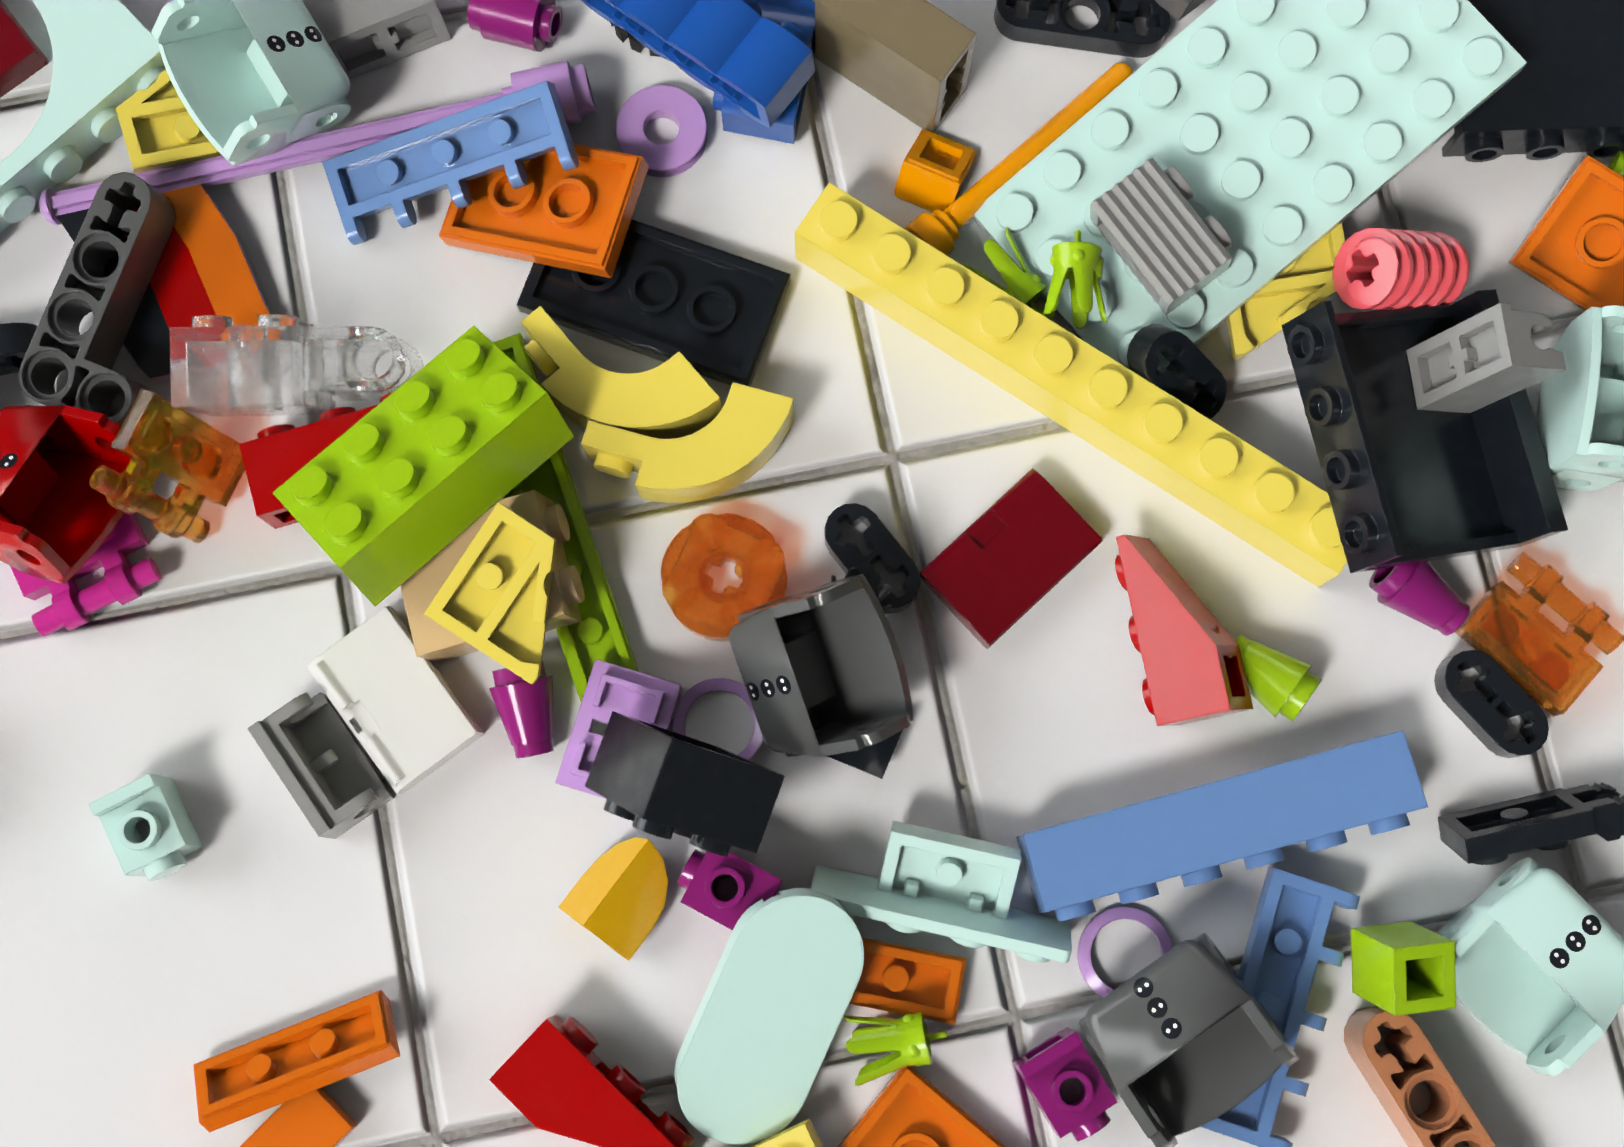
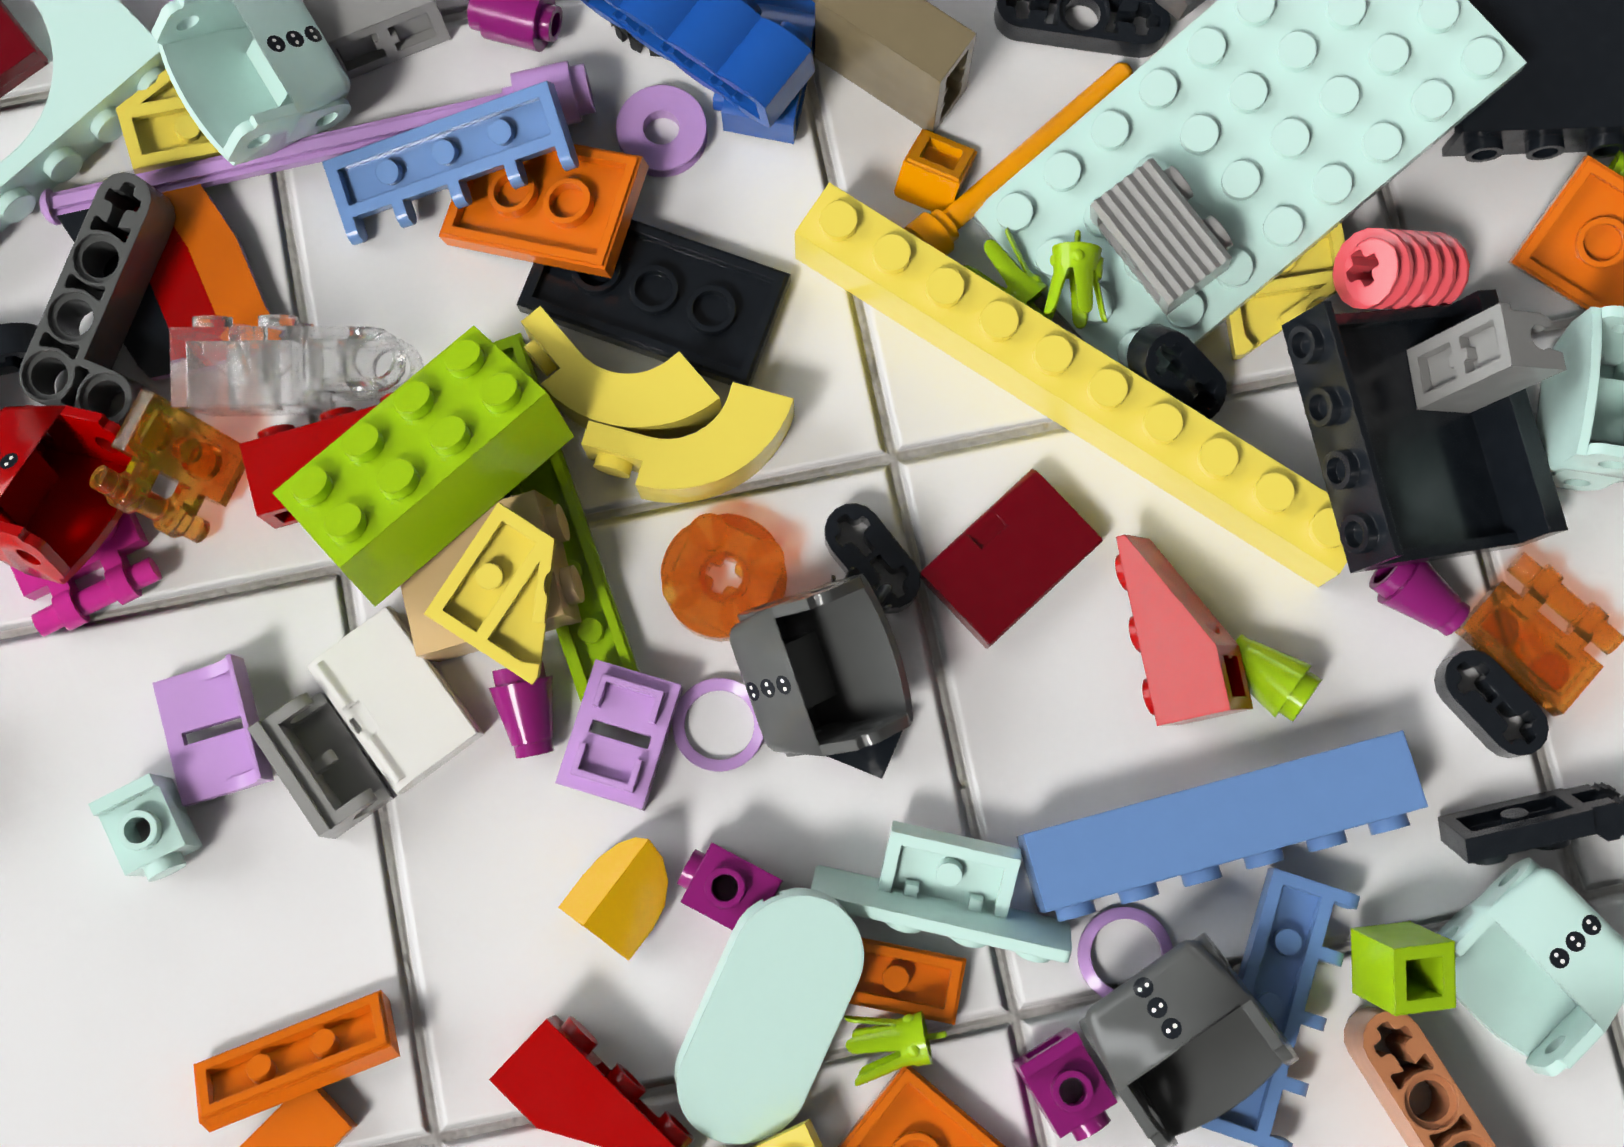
black piece [585,711,785,857] -> none
none -> lavender piece [153,654,274,807]

